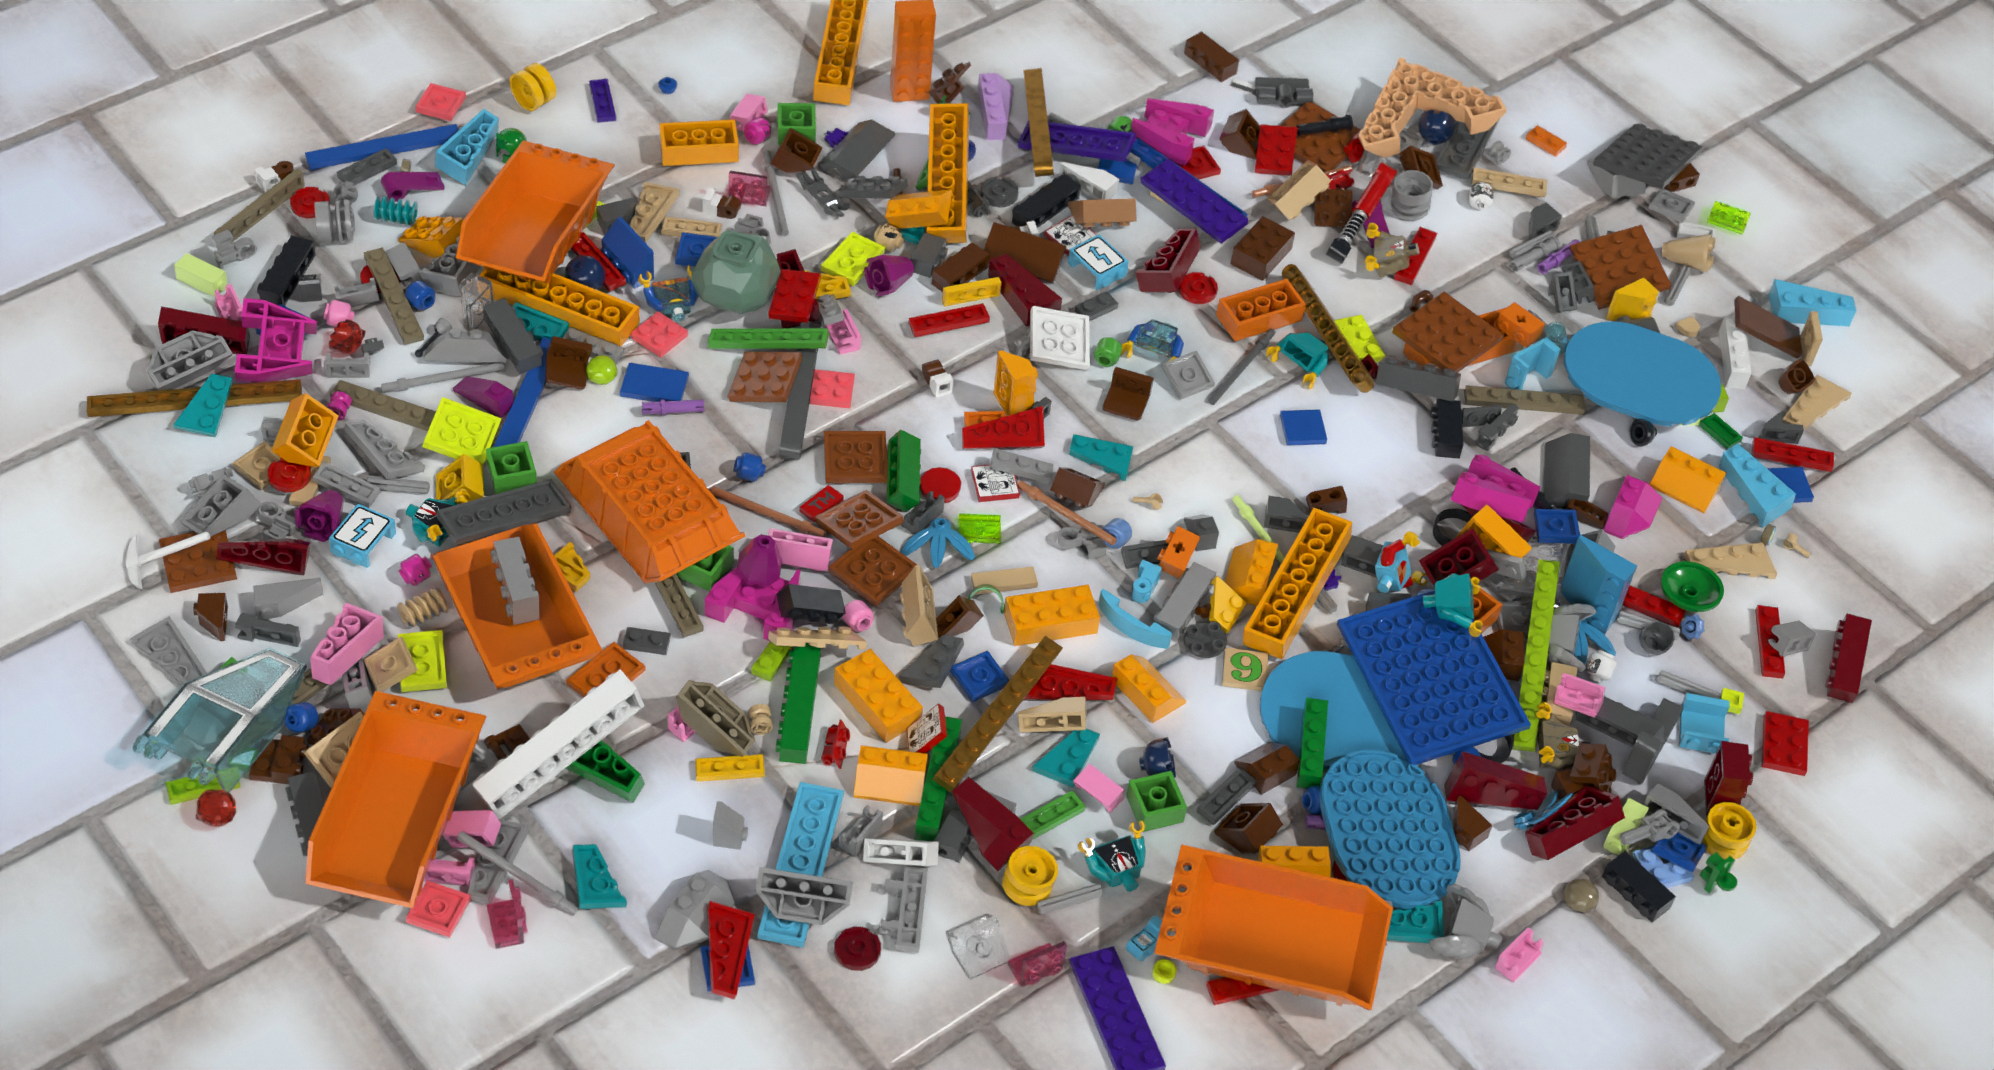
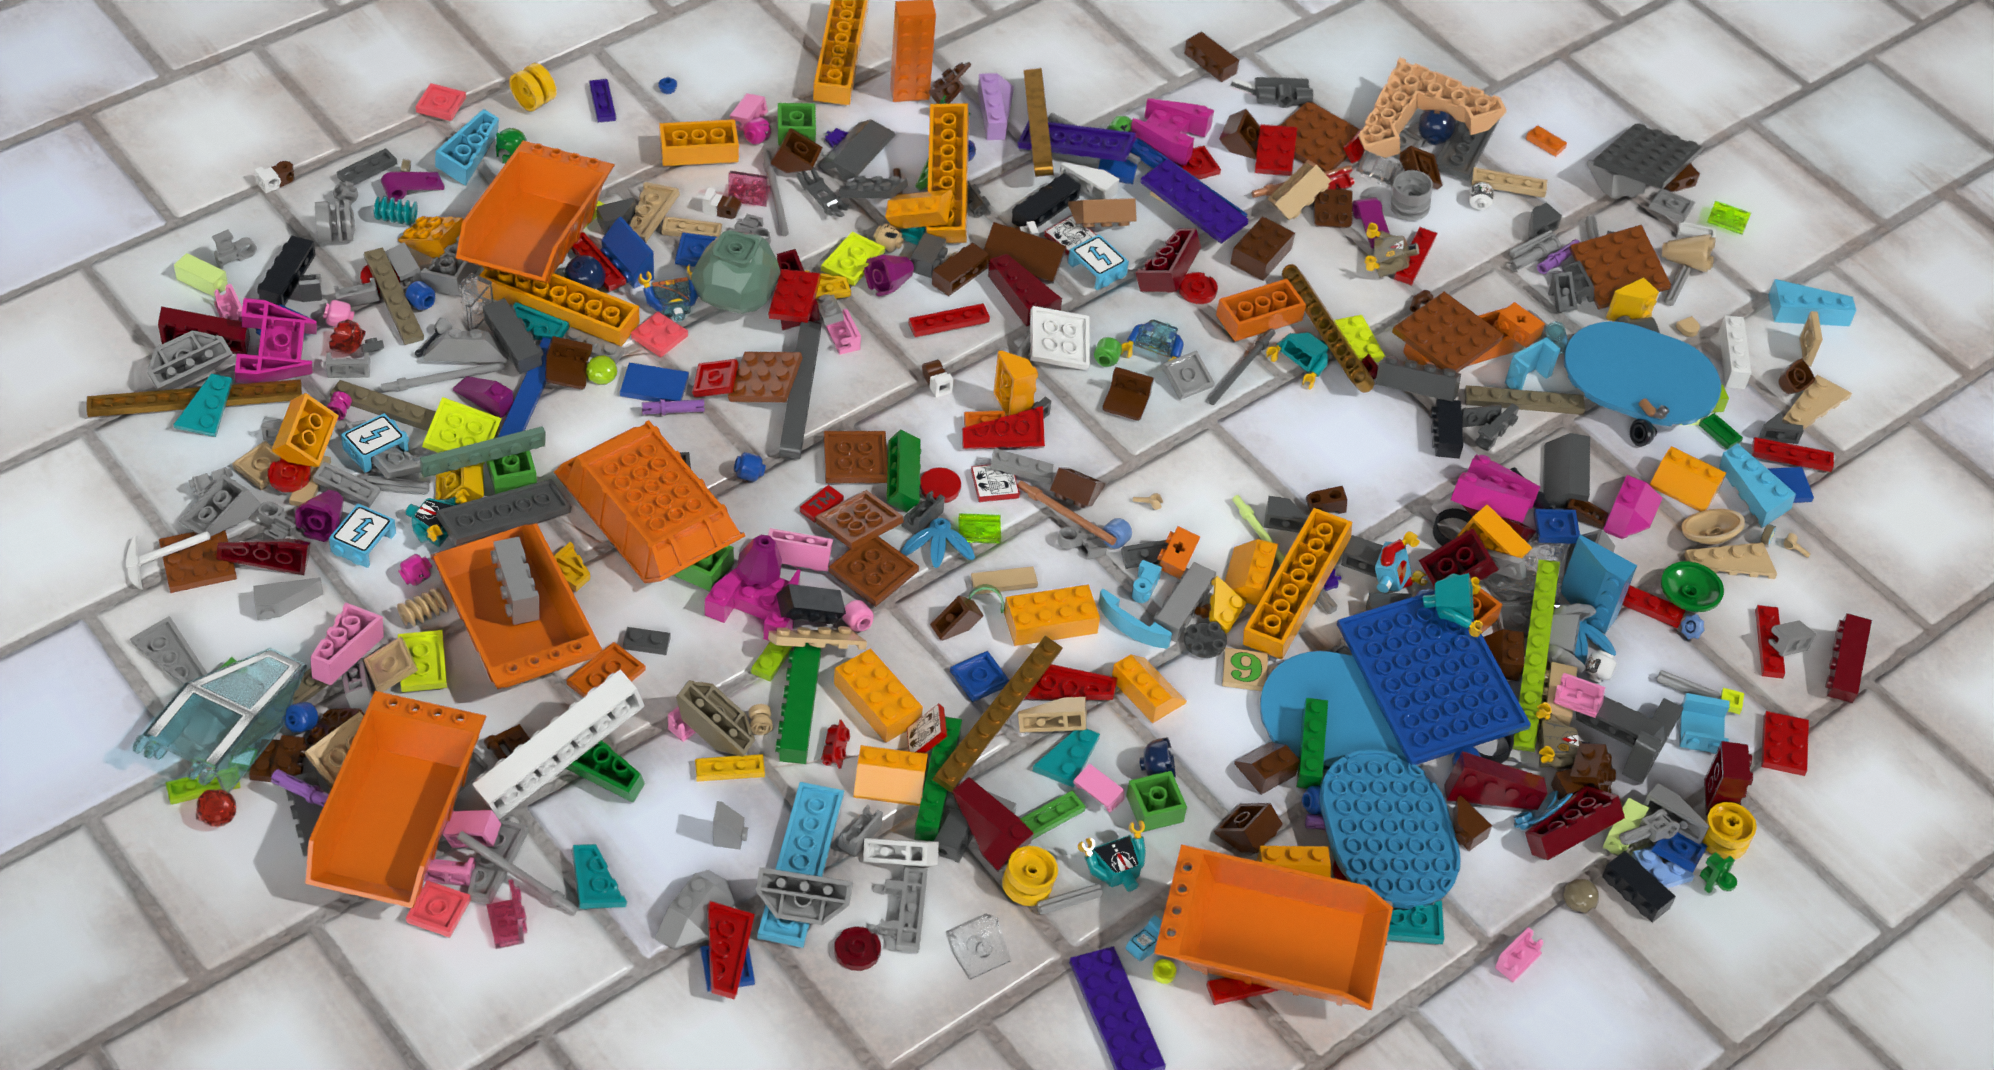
reddish brown slope [193,593,228,641] -> none
dark tan plate [214,169,305,242] -> none
dark grey plate [235,613,301,647] -> none
red tile [290,187,330,218] -> none
blue tile [305,124,459,170] -> none
dark tan plate [655,574,703,638] -> none
bright green plate [708,328,829,349] -> none
nougat bar [711,486,827,538] -> none
coral plate [810,369,855,409] -> none
dark grey wing [899,635,964,688] -> none
tan slope [900,564,938,646] -> none
yellow plate [942,277,1001,307] -> none
dark grey tile [981,177,1019,208] -> none
clear pink bracket [1008,941,1067,987] -> none
teal wing [1069,434,1133,481] -> none
dark grey plate [1075,291,1118,322] -> none
dark grey slope [1184,514,1219,551] -> none
dark grey plate [1197,767,1257,825] -> none
blue tile [1280,409,1327,445] -> none
black pin [1296,114,1353,136] -> none
piece [1326,162,1398,264] -> none
light grey torso [1429,884,1502,959] -> none
light grey wheel [1487,141,1511,164] -> none
light grey axle [1617,611,1680,640] -> none
dark grey hair [1639,621,1675,655] -> none
reddish brown tile [1734,296,1802,359] -> none
none -> medium lavender pin [271,769,329,807]
none -> panel [341,413,409,473]
none -> sand green plate [420,426,546,478]
none -> red tile [692,359,739,398]
none -> arm [1639,398,1669,419]
none -> tan dish [1681,509,1745,545]

